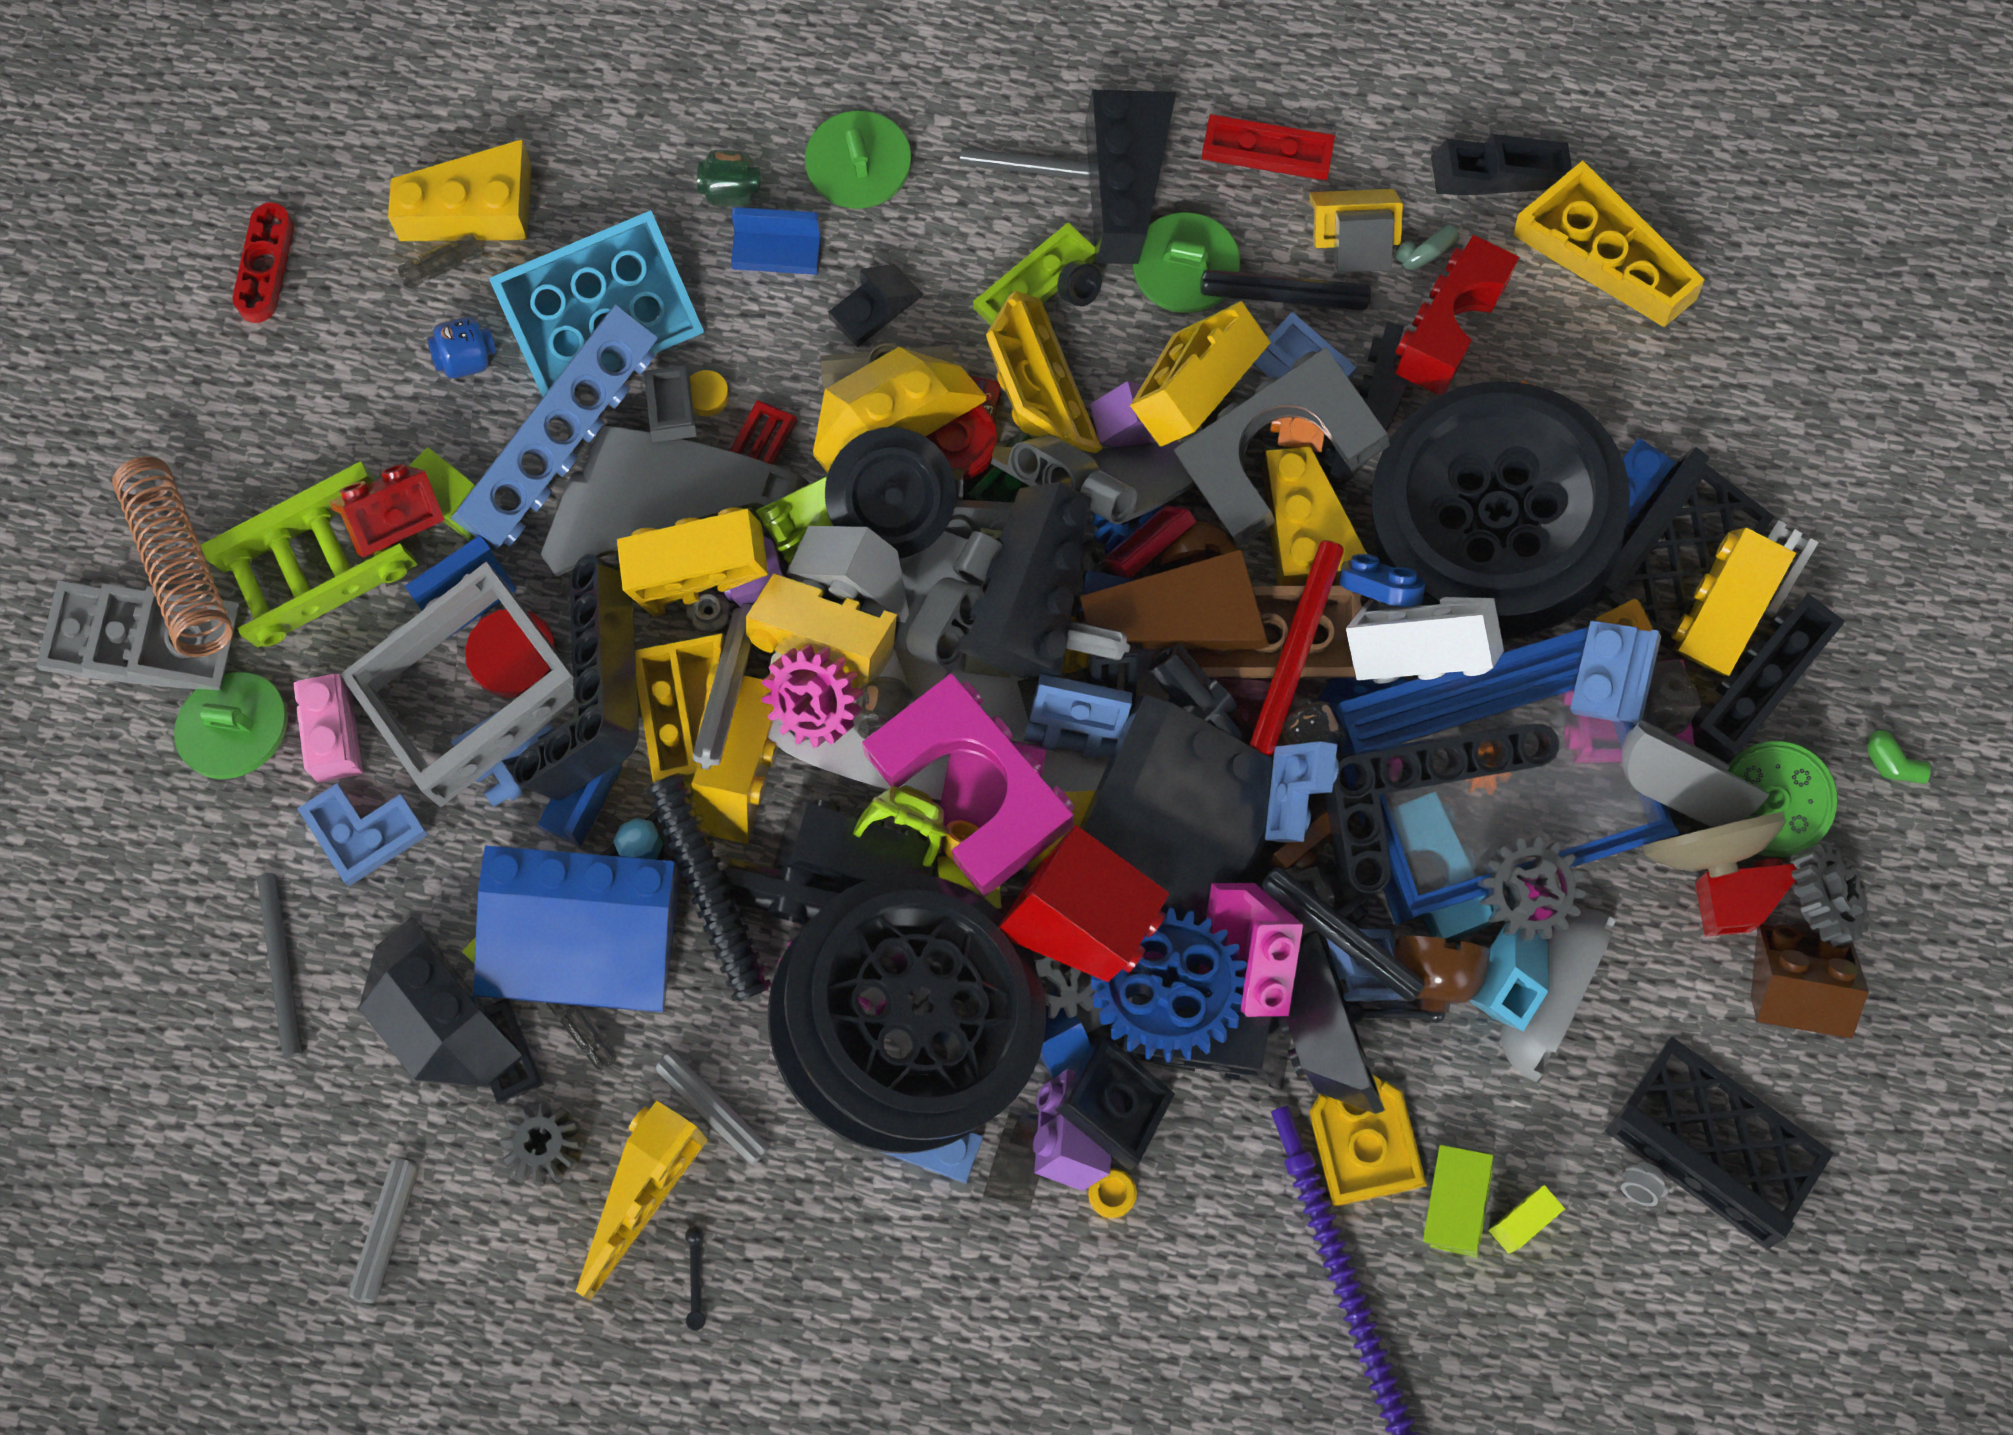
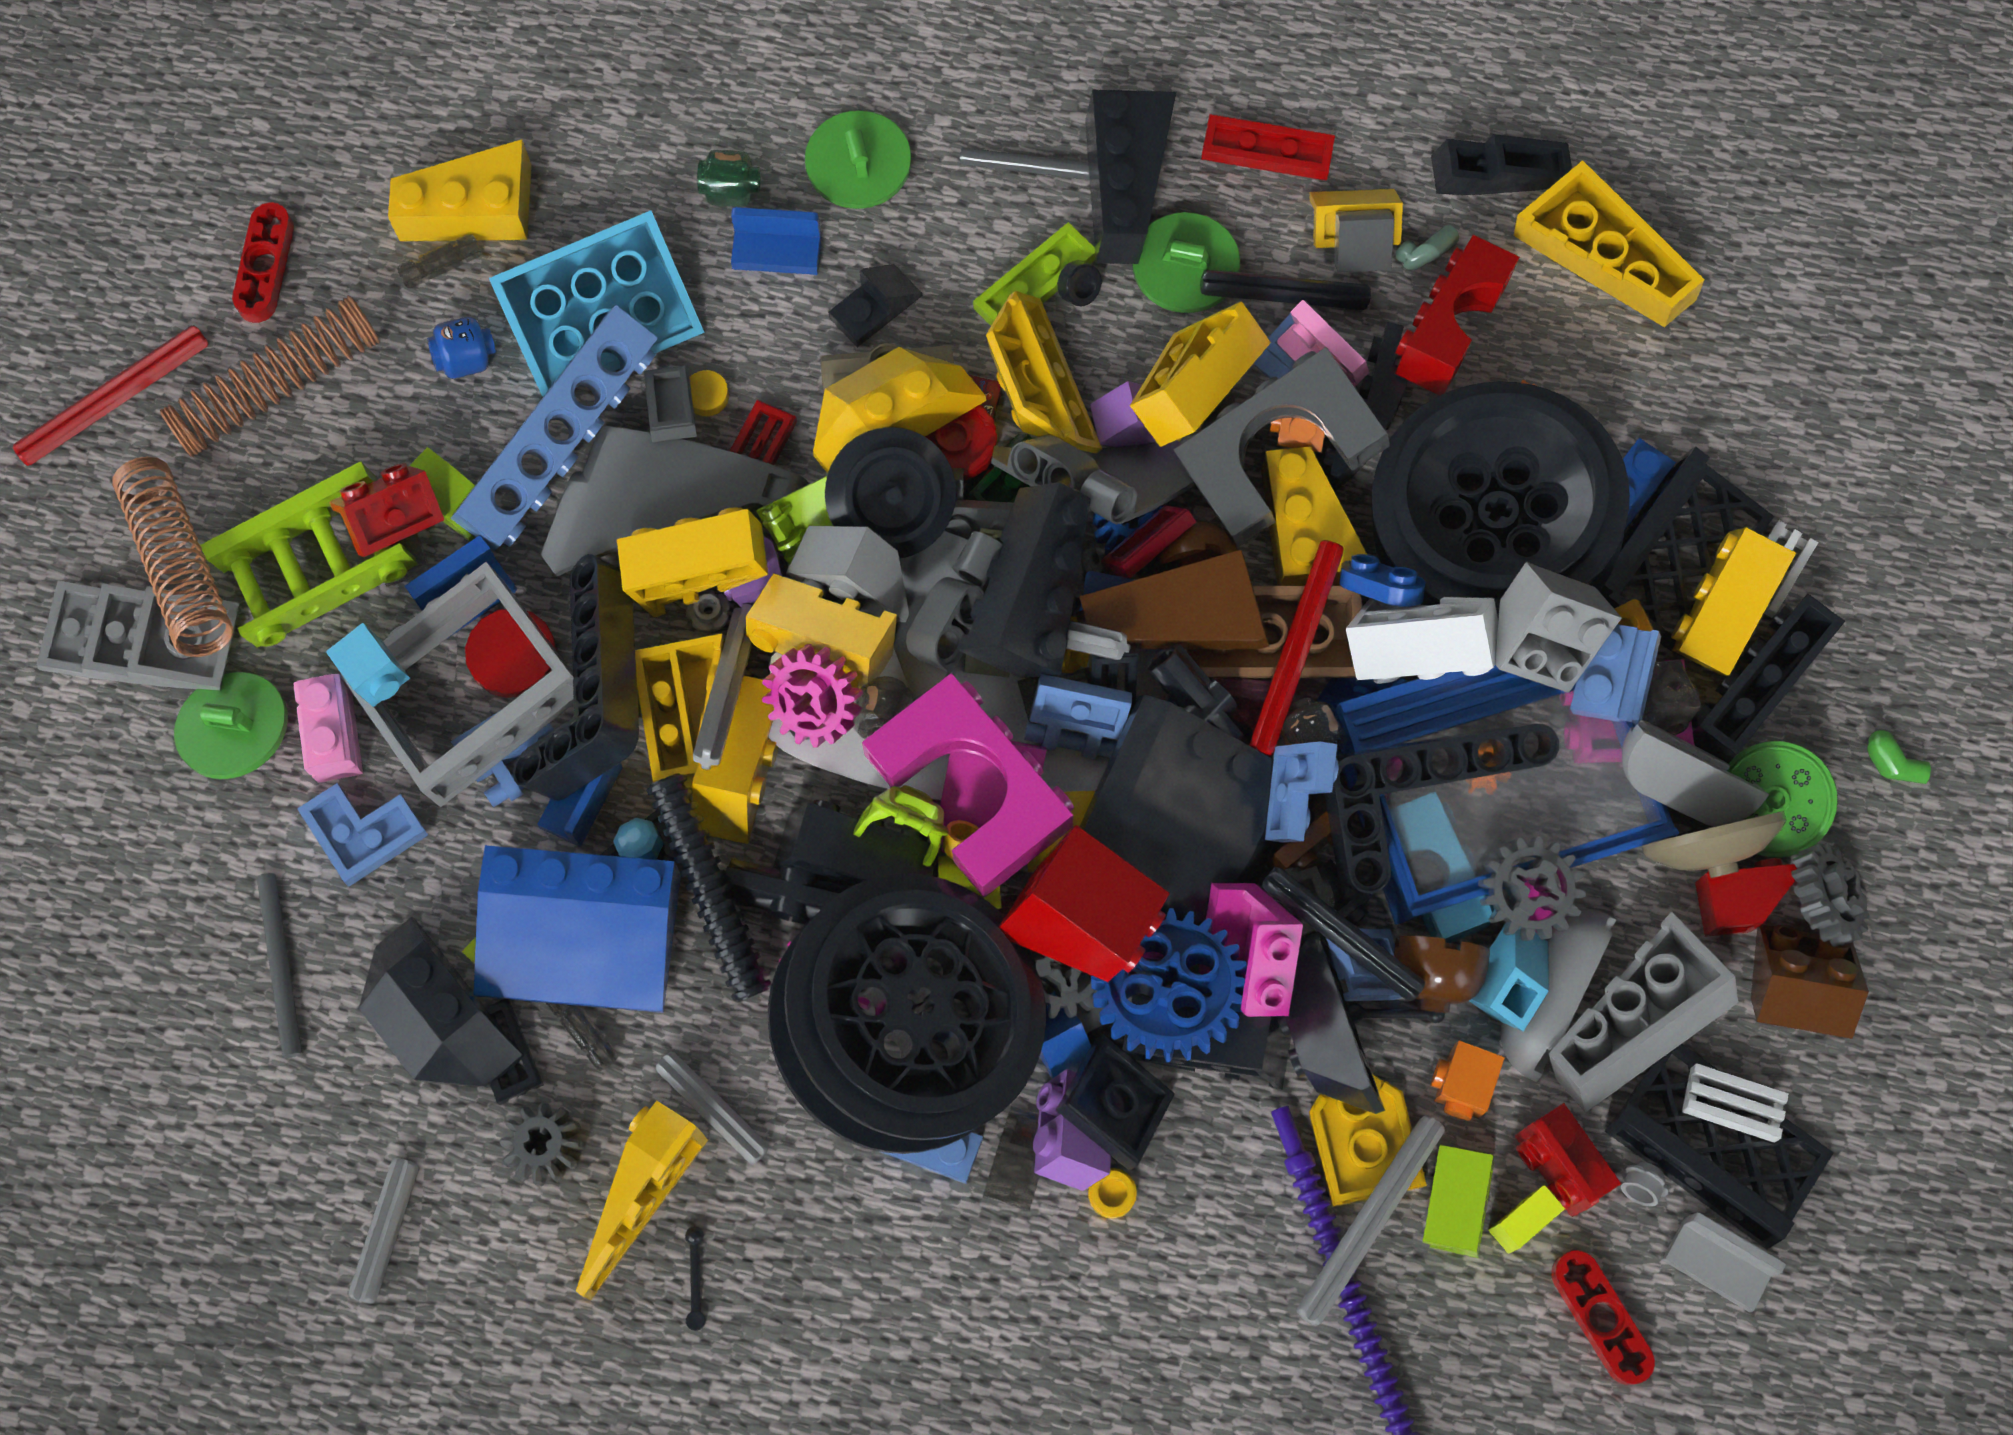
none -> red axle [13,325,208,466]
none -> nougat piece [160,295,380,458]
none -> medium azure brick [326,623,410,707]
none -> bright pink bracket [1277,300,1369,387]
none -> light grey axle [1297,1115,1445,1326]
none -> orange brick [1430,1040,1505,1121]
none -> light grey slope [1495,562,1622,693]
none -> red bracket [1515,1103,1622,1217]
none -> light grey wedge [1549,911,1739,1113]
none -> red beam [1551,1250,1655,1385]
none -> light grey panel [1662,1212,1786,1312]
none -> white tile [1682,1063,1789,1143]

